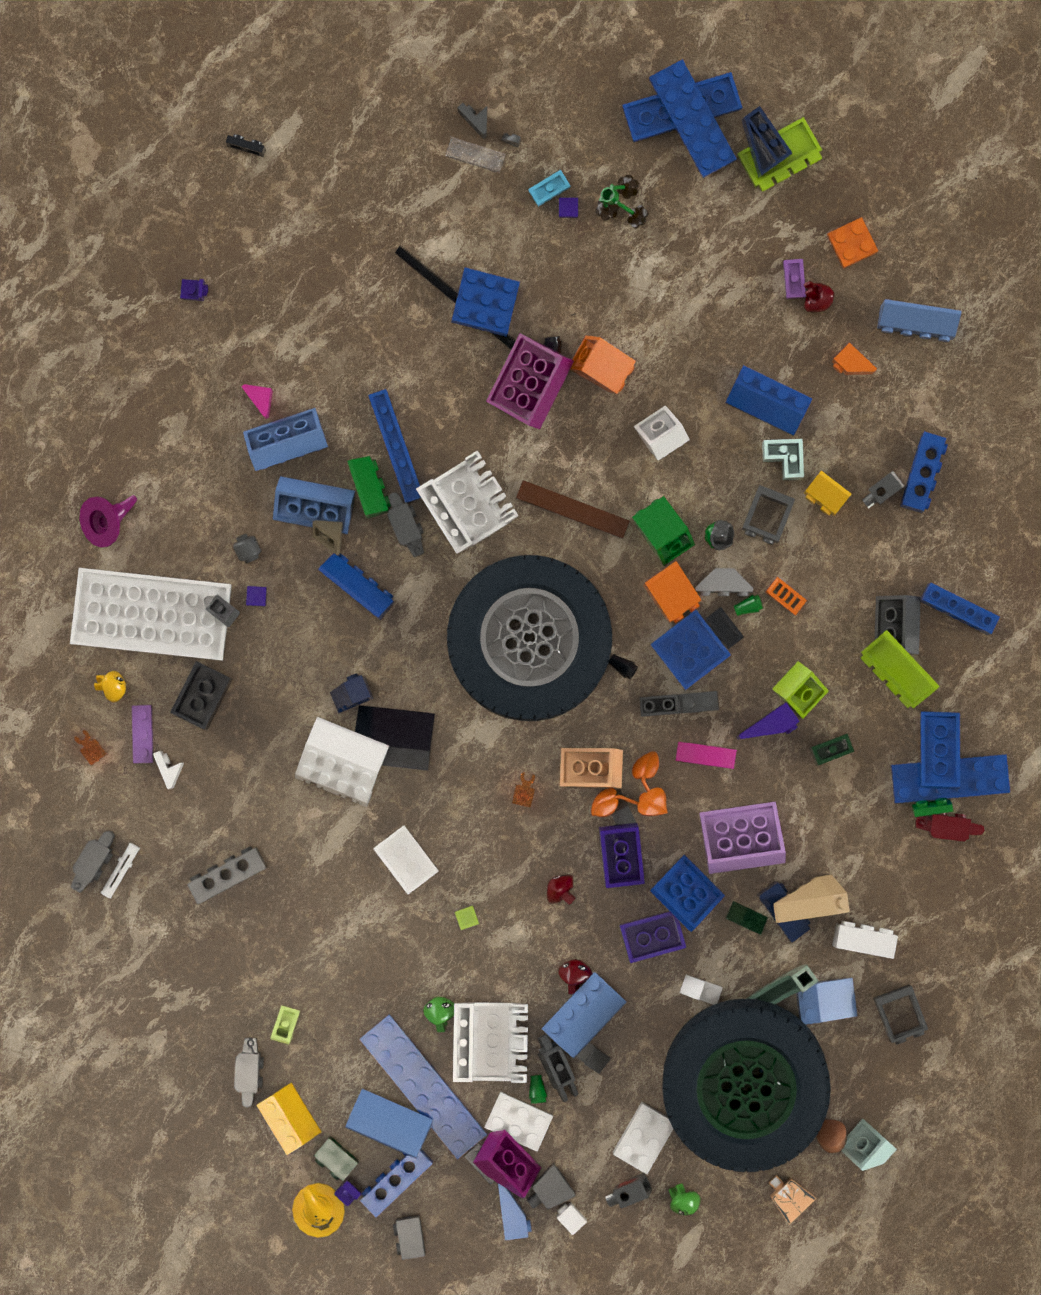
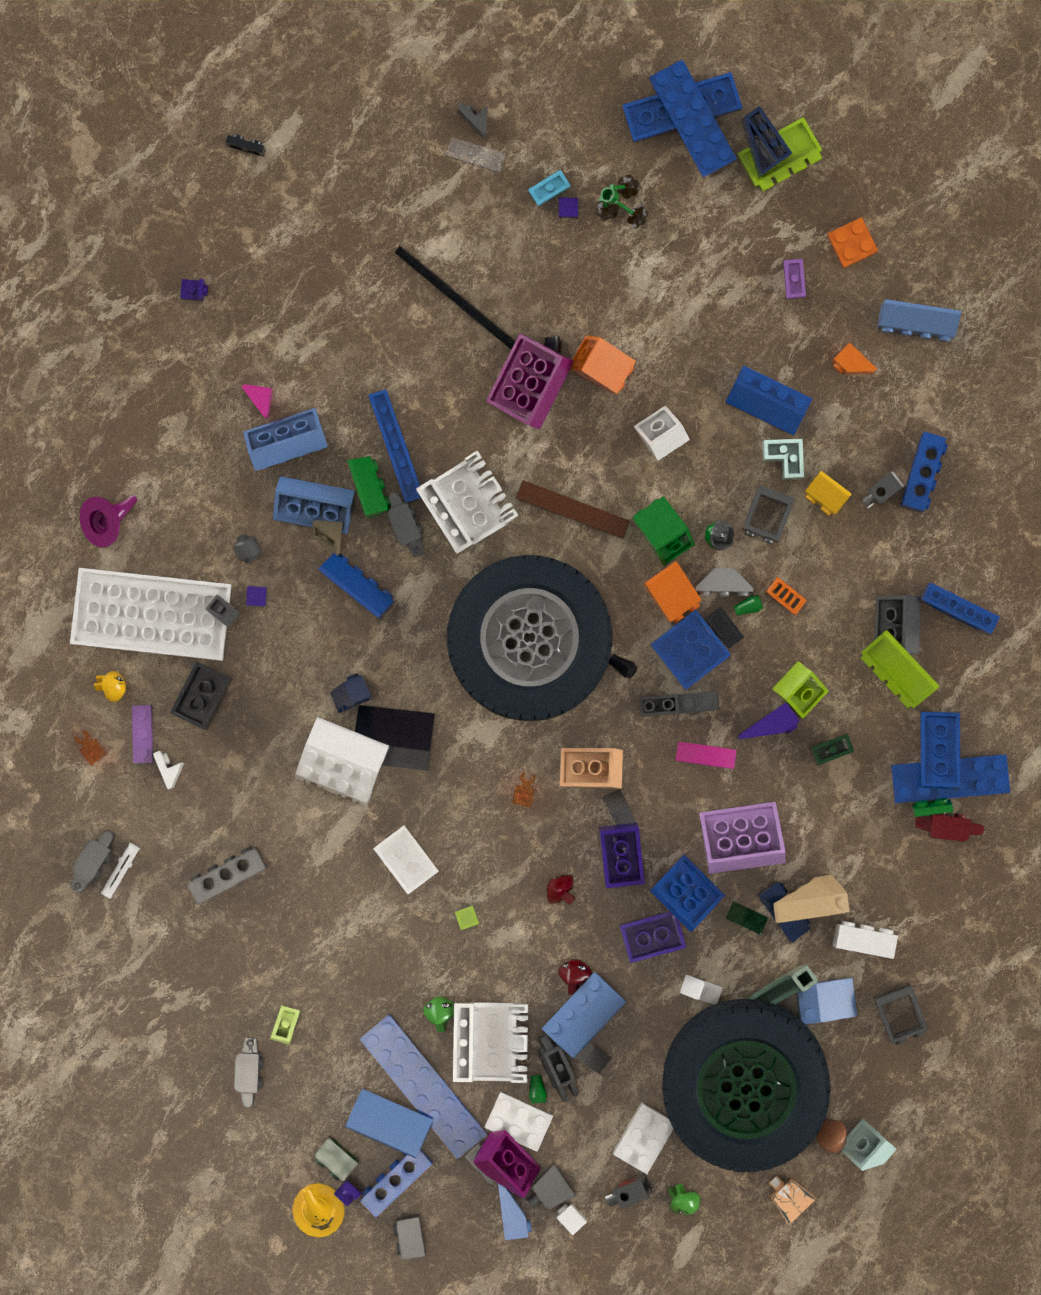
yellow slope [256,1082,322,1155] -> none
blue plate [451,268,520,337] -> none
dark grey tile [501,133,521,147] -> none
orange plant [591,751,668,817] -> none
dark red piece [804,281,835,313] -> none

